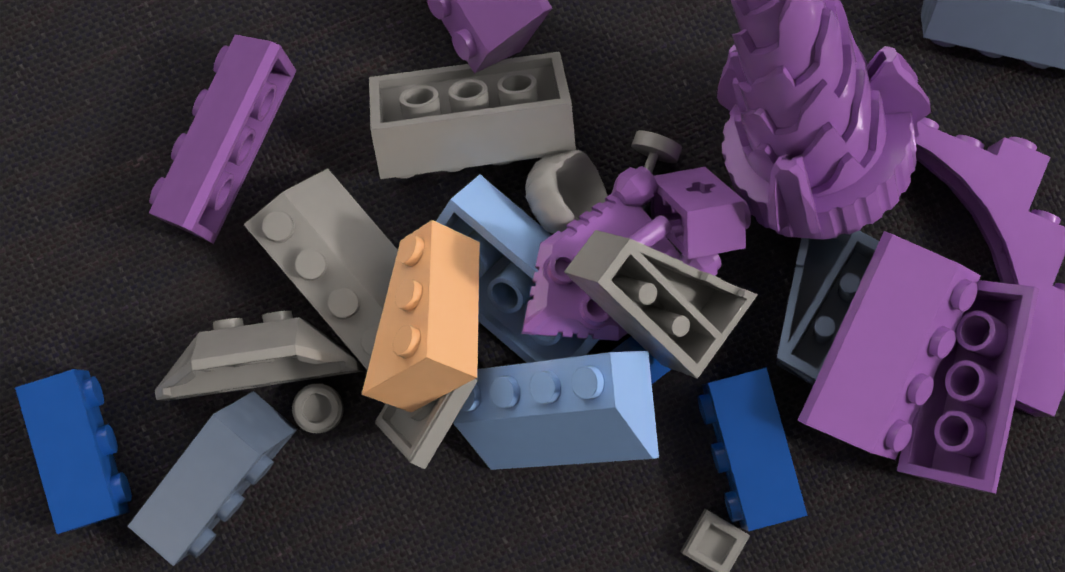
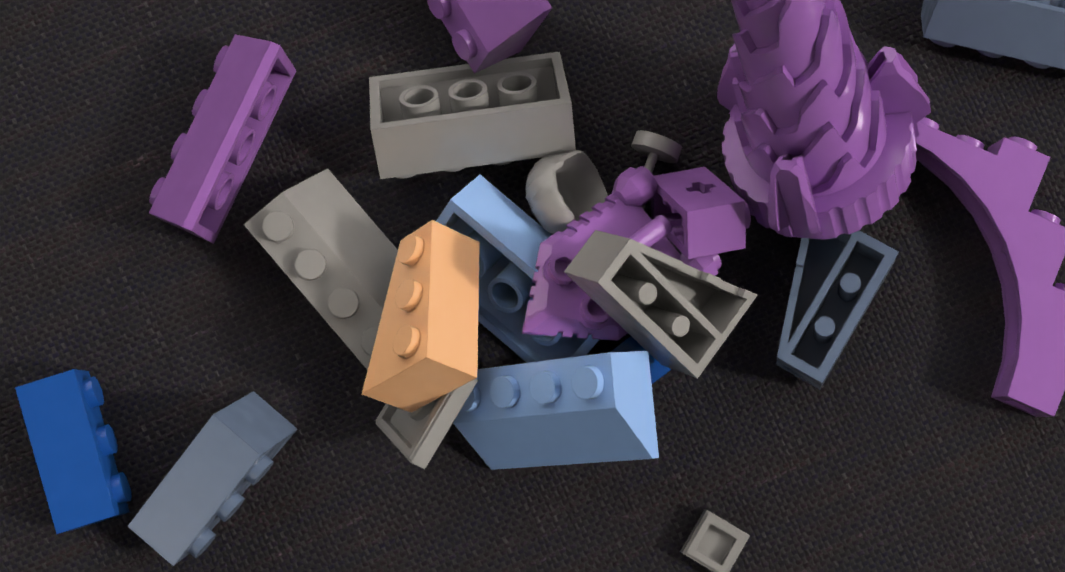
light grey wedge [155,311,363,401] -> none
light grey tile [292,384,344,433] -> none
blue brick [698,368,808,531] -> none
medium lavender slope [798,231,981,460] -> none
medium lavender slope [897,280,1039,494] -> none

